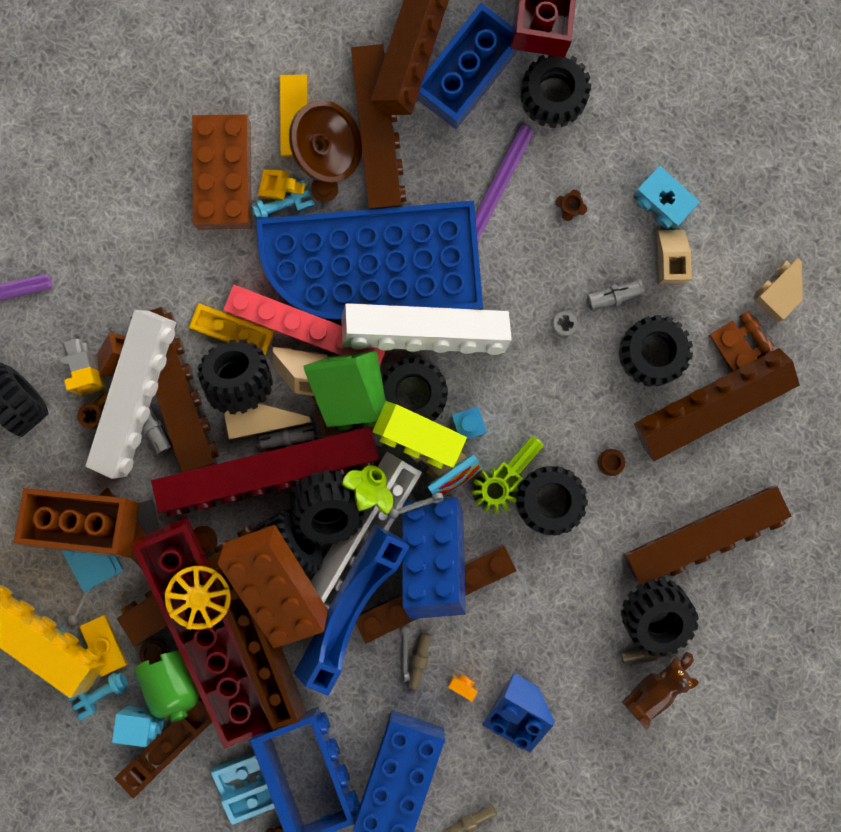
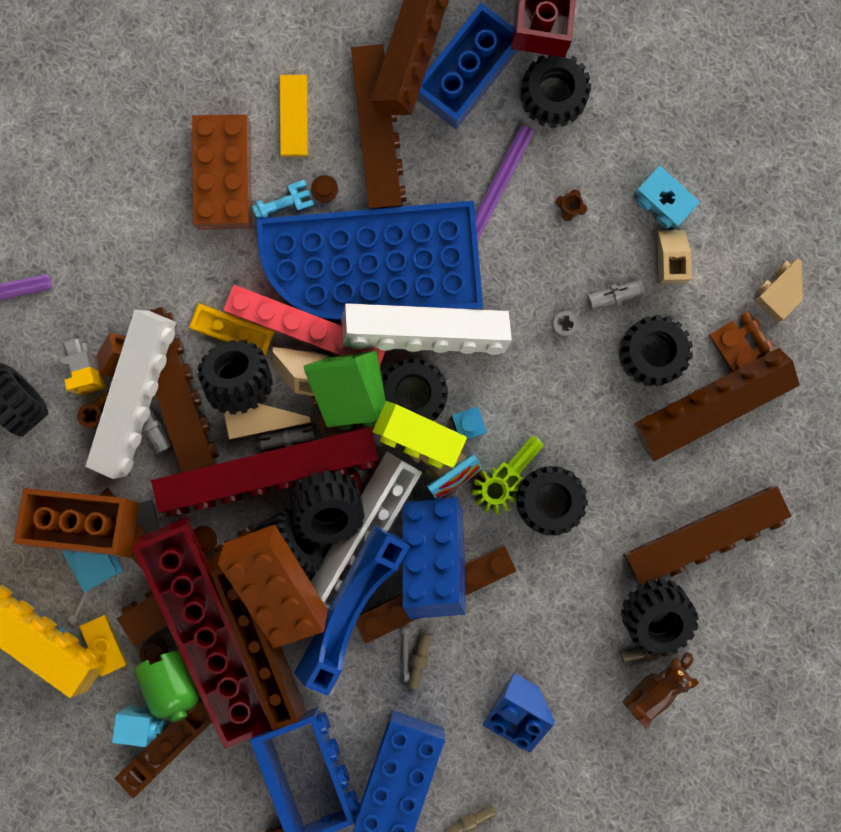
medium azure hinge [66,673,129,721] -> none
yellow wheel [165,566,231,630] -> none
medium azure slope [211,752,275,825] -> none
yellow plate [258,169,306,200] -> none
reddish brown dish [289,100,362,183] -> none
lime plate [342,465,393,515] -> none
light grey hinge [388,493,444,519] -> none
light orange plate [448,674,478,702] -> none
reddish brown plate [597,449,625,476] -> none

